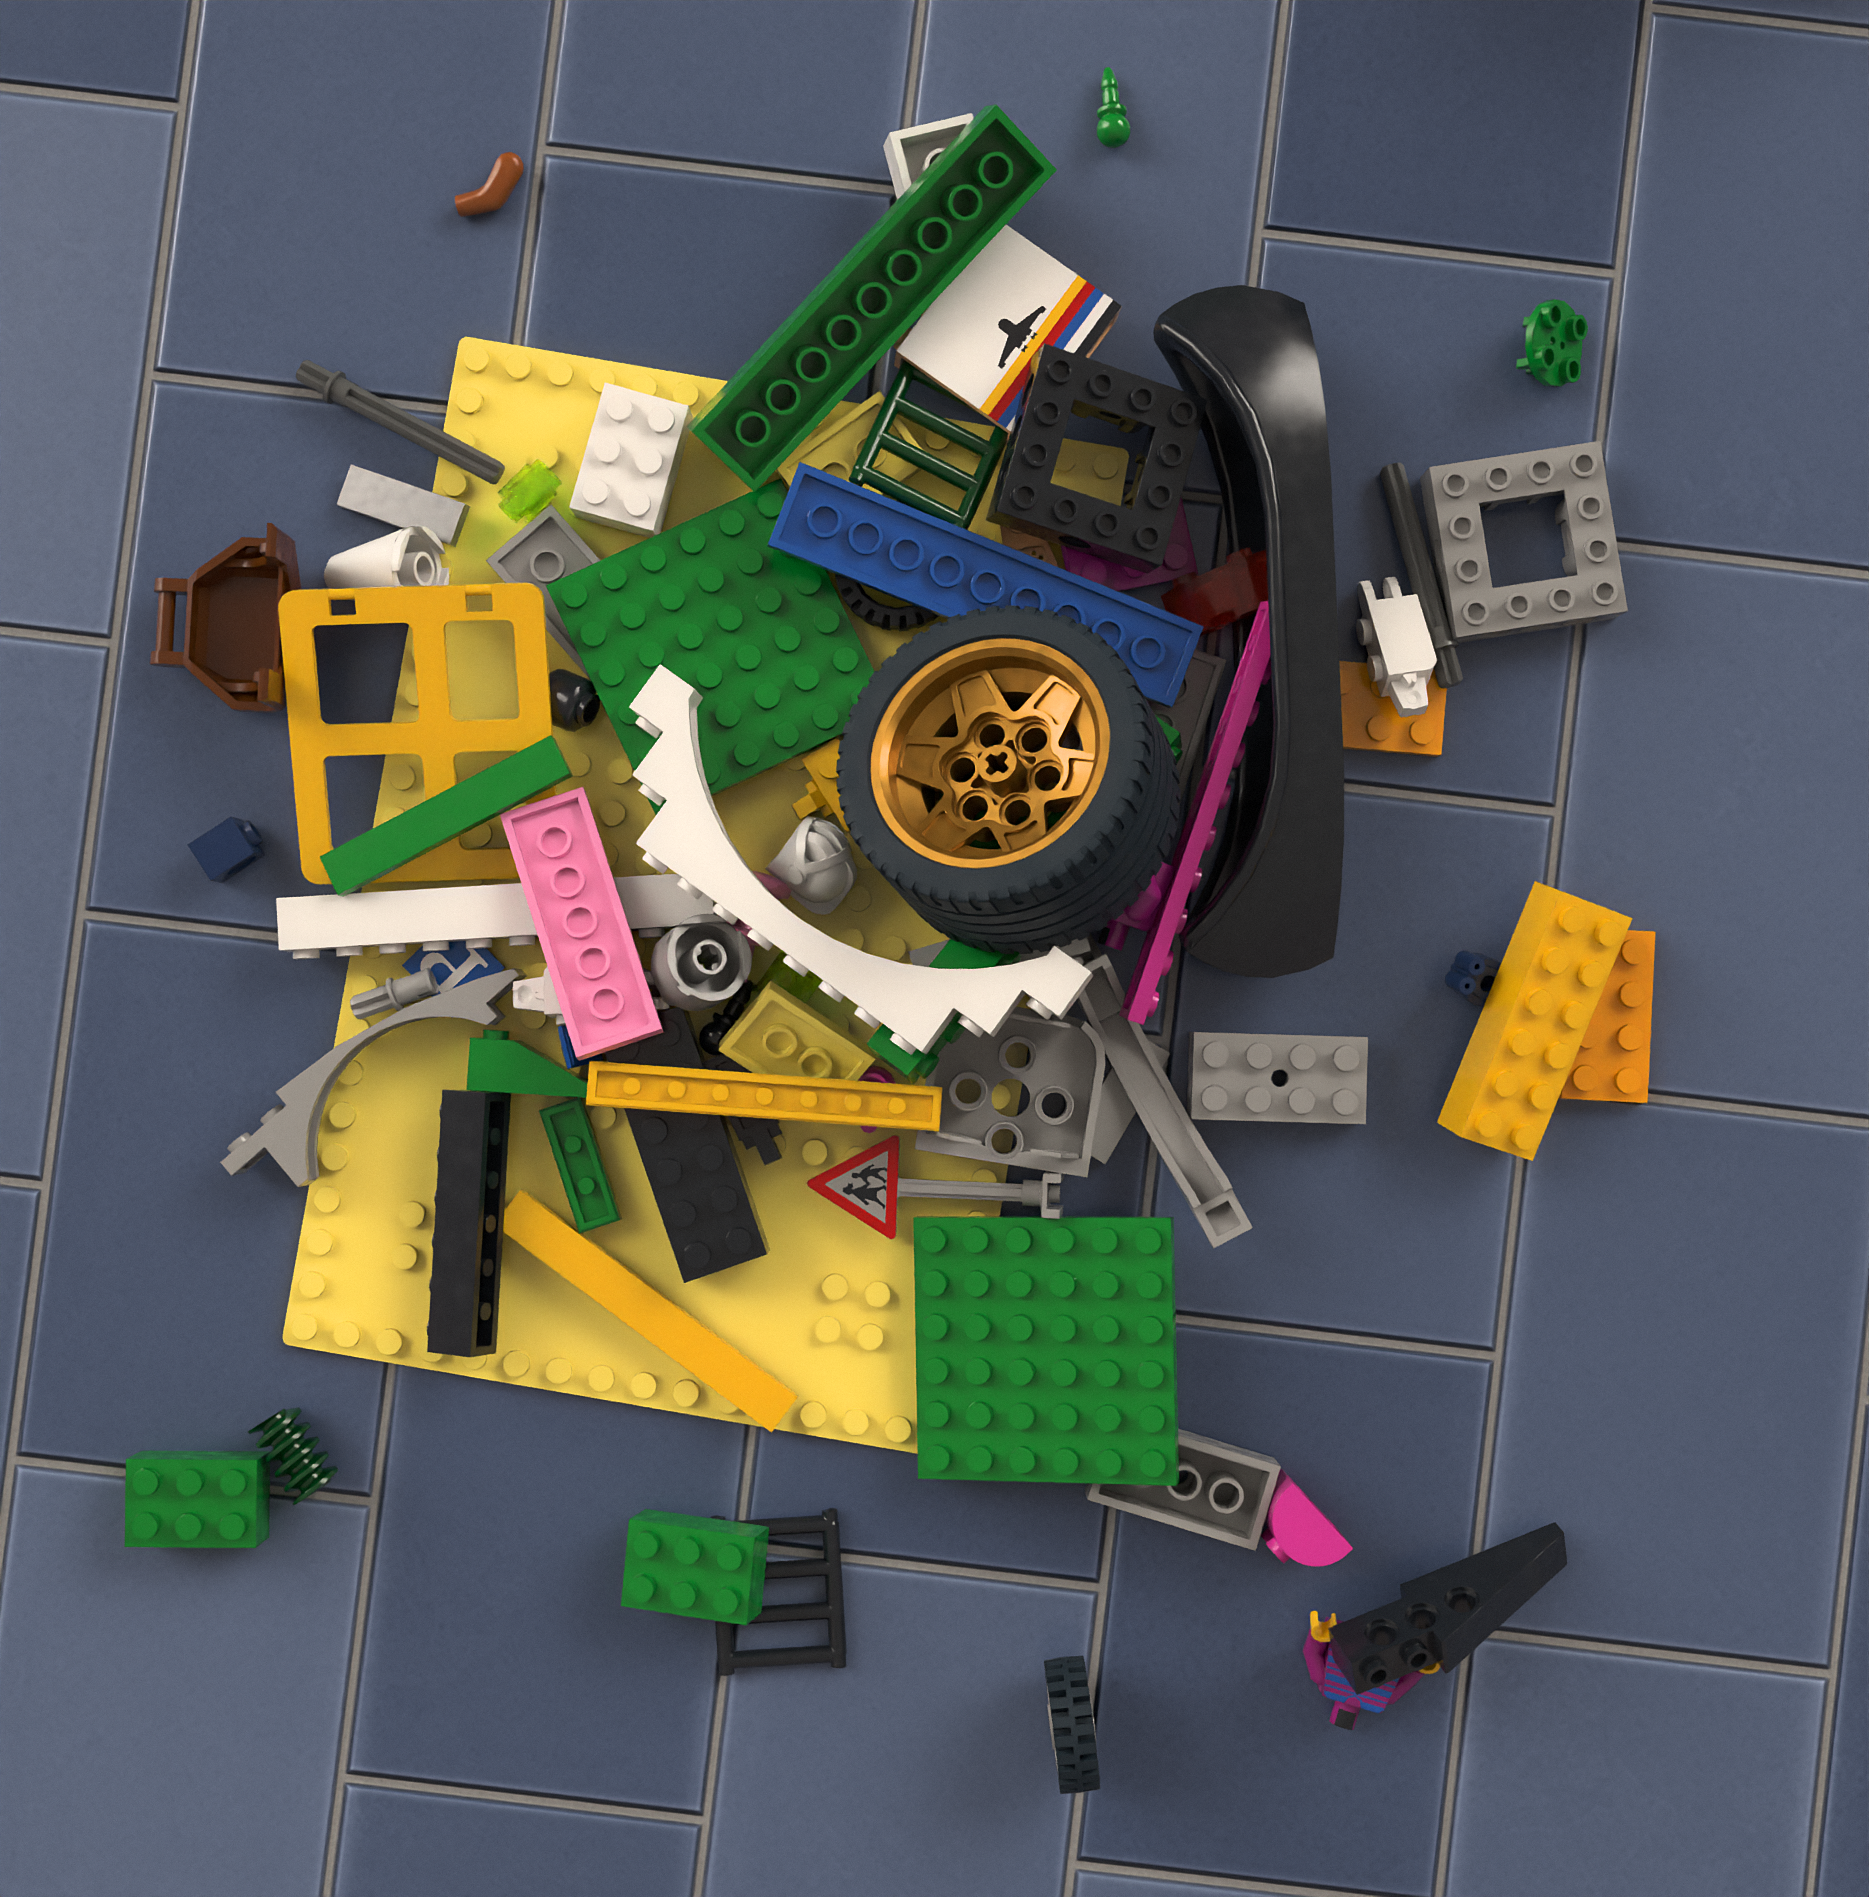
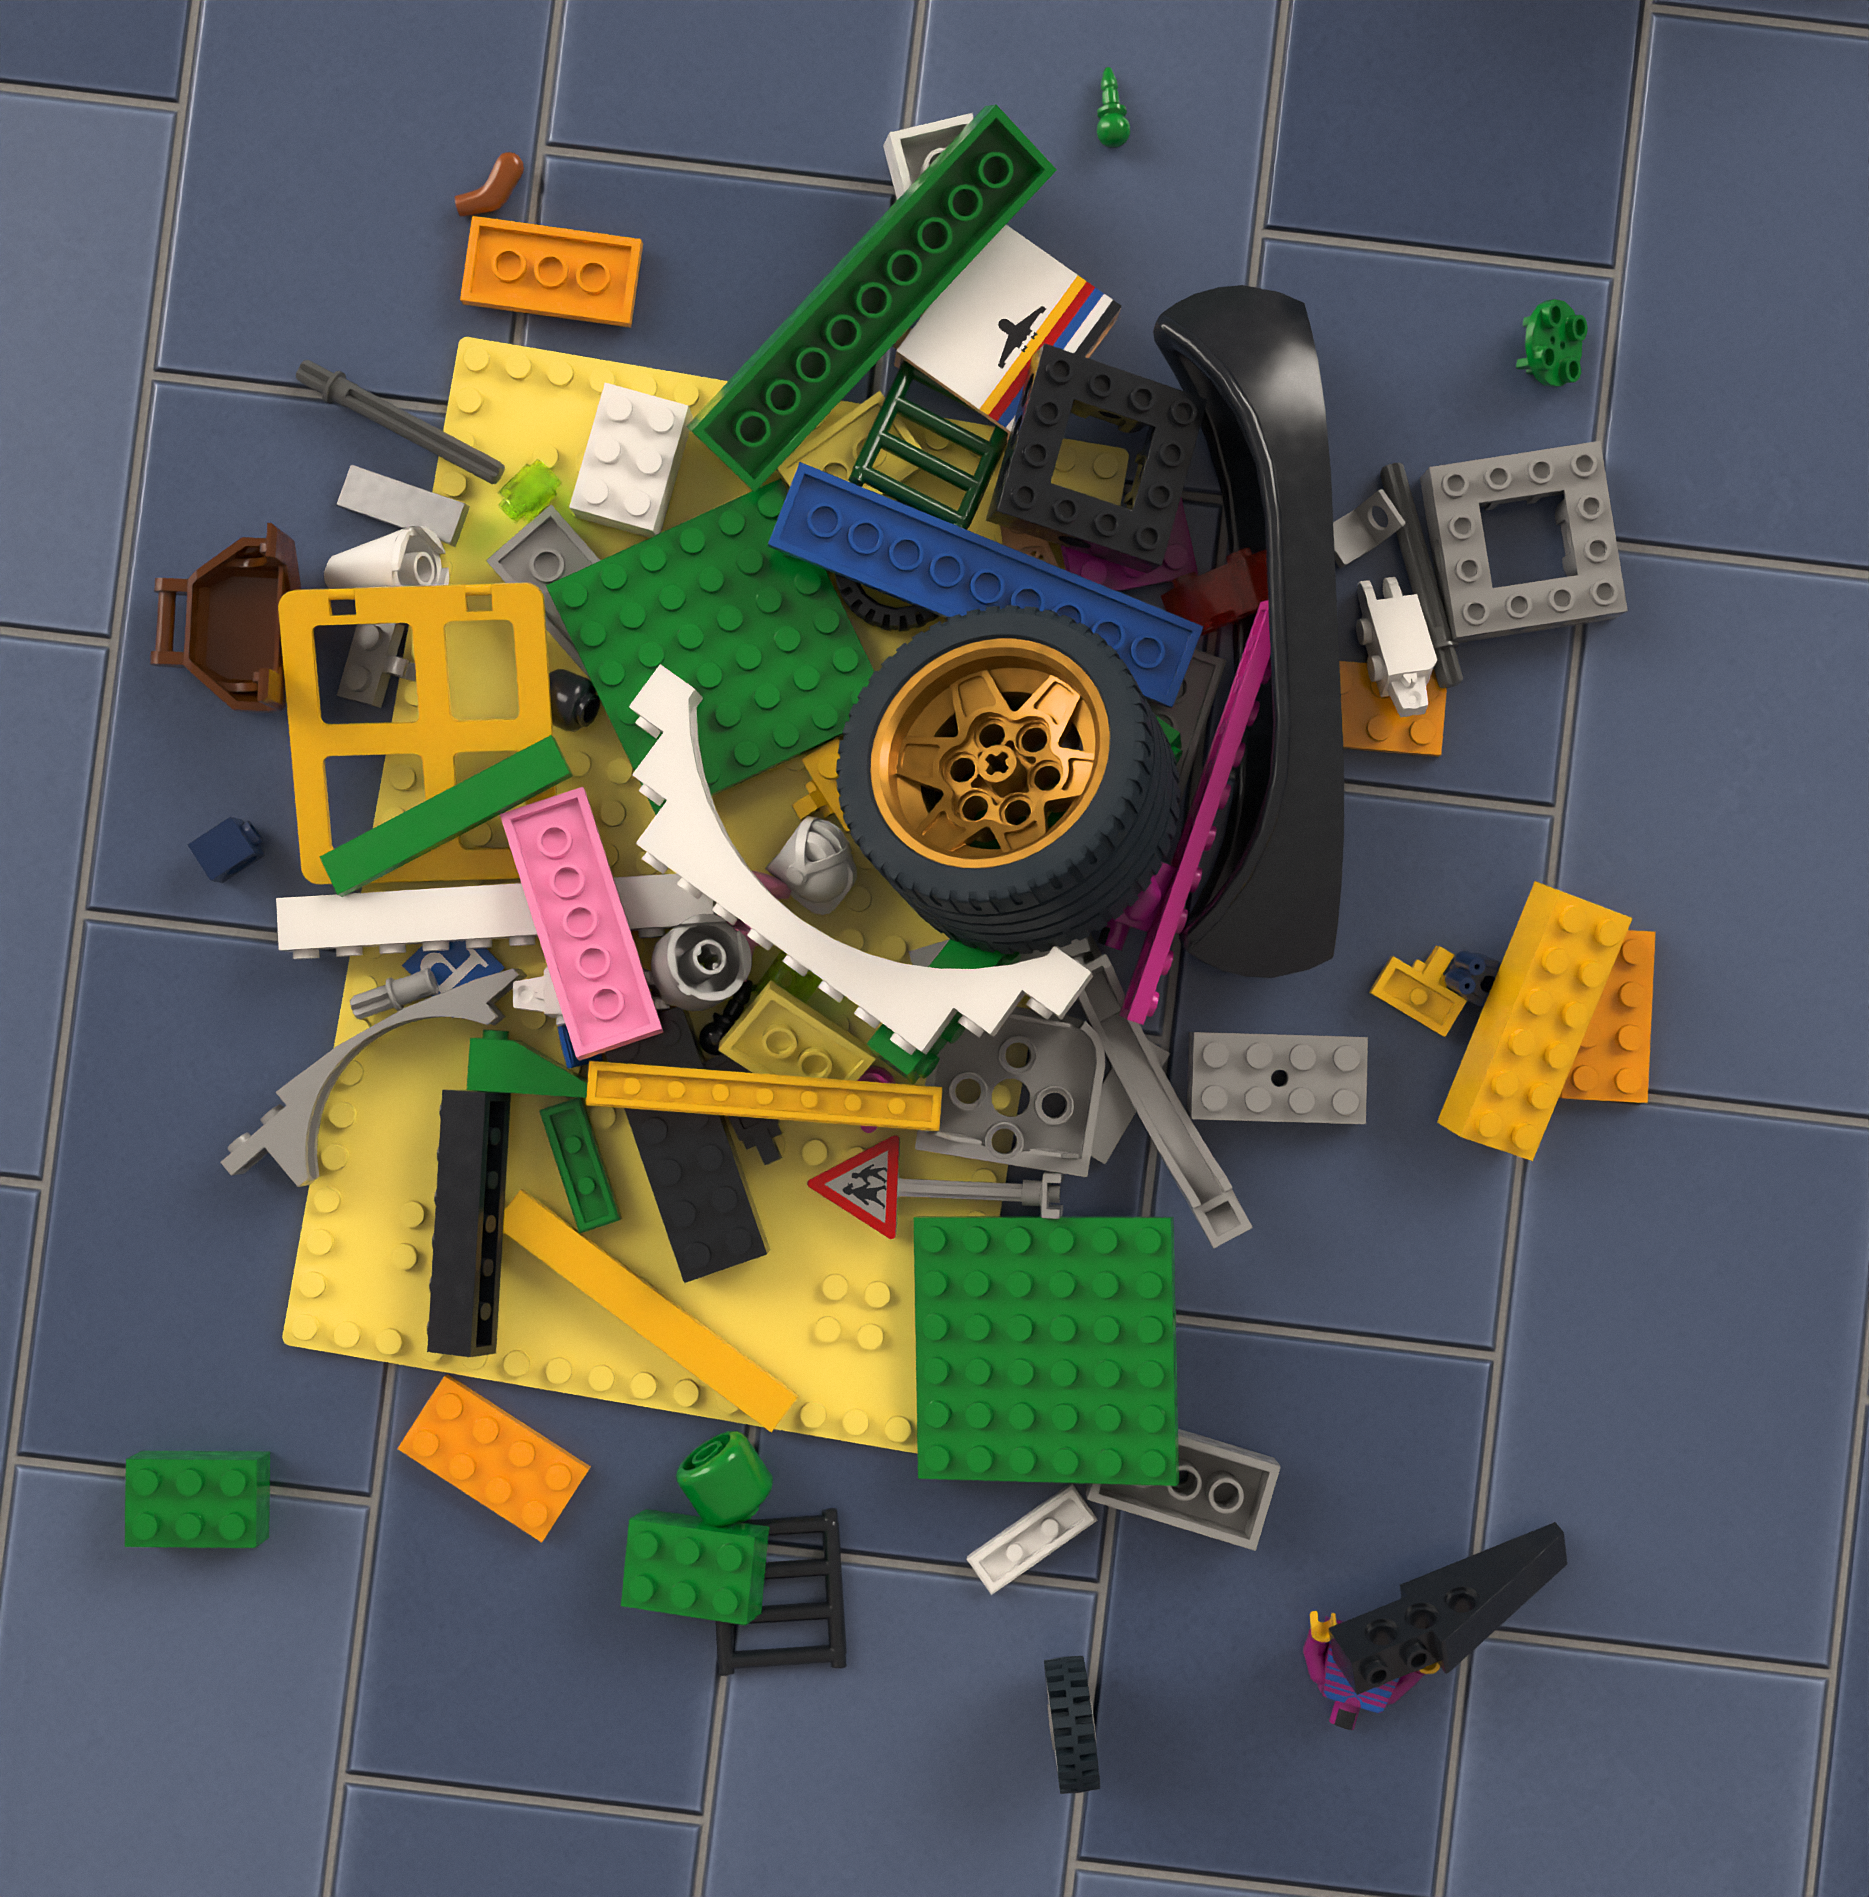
dark green piece [248,1407,338,1506] -> none
dark pink brick [1260,1468,1353,1567] -> none
none -> light grey plate [337,623,416,708]
none -> light orange plate [397,1374,591,1542]
none -> light orange plate [460,216,643,328]
none -> green head [676,1431,773,1528]
none -> white tile [967,1483,1098,1595]
none -> light grey bracket [1333,489,1406,568]
none -> yellow hinge [1369,945,1467,1037]

